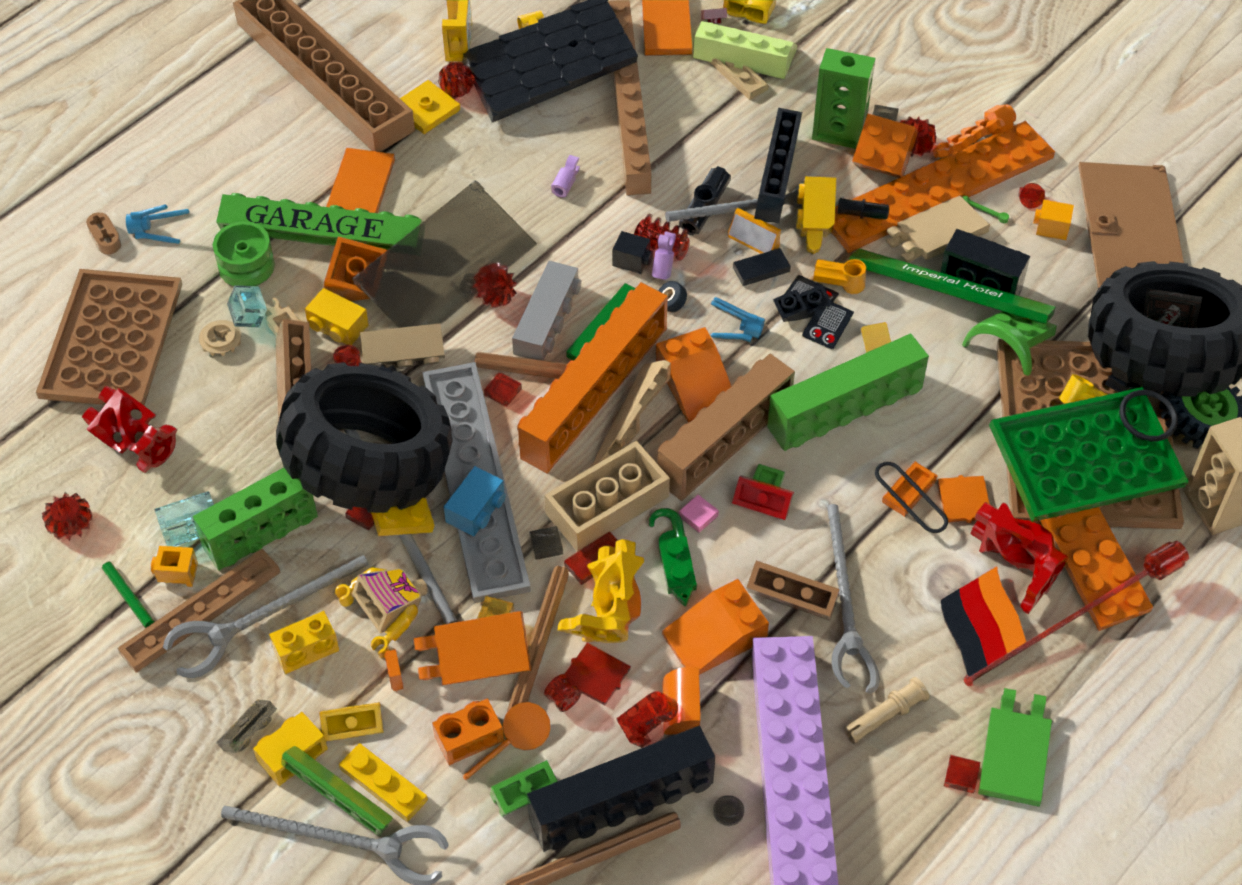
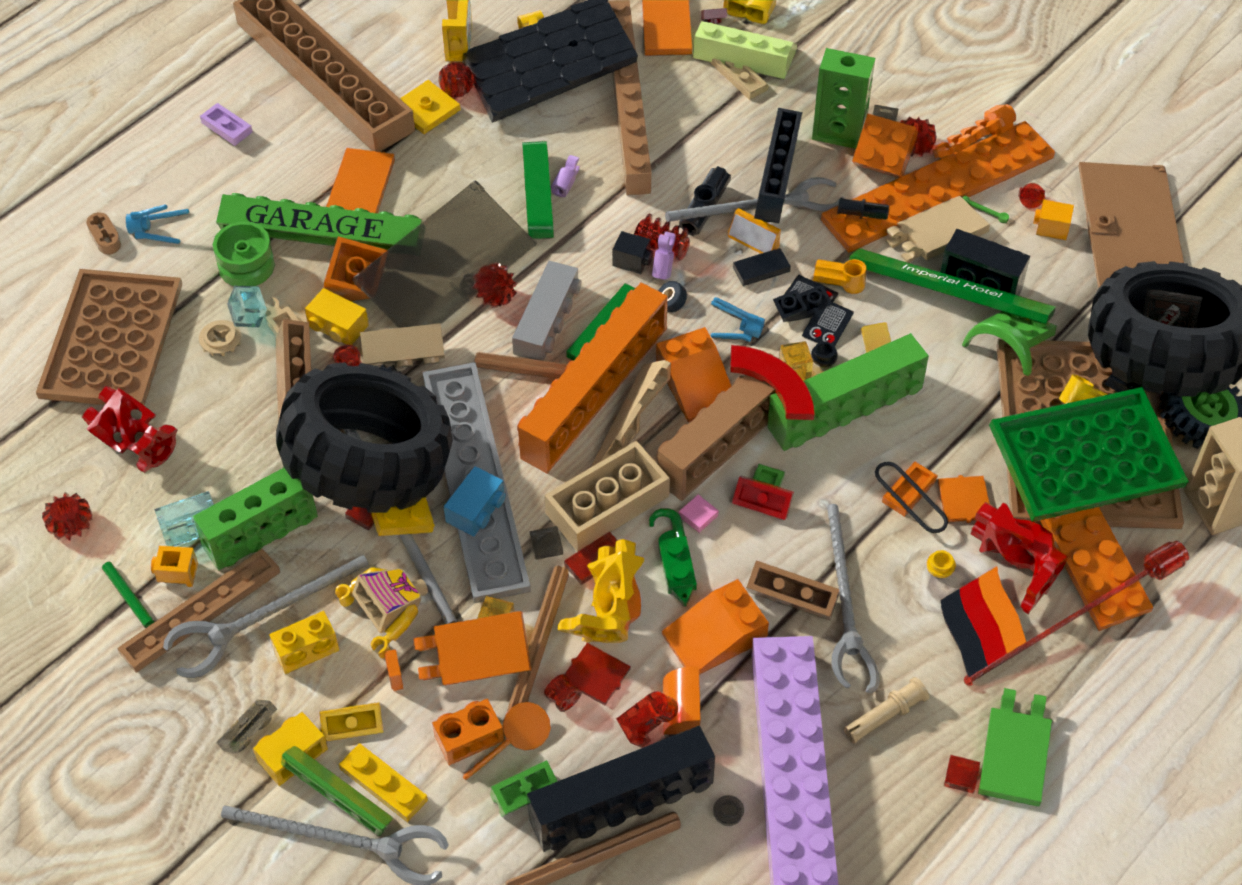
clear red tile [484,372,522,407] -> none
yellow hinge [796,176,836,254] -> none
black tyre [1119,390,1178,442] -> none
none -> lavender plate [200,103,253,146]
none -> green beam [522,141,554,240]
none -> red tile [730,345,815,420]
none -> clear yellow brick [779,341,813,381]
none -> black plate [811,341,838,367]
none -> yellow plate [926,550,956,578]

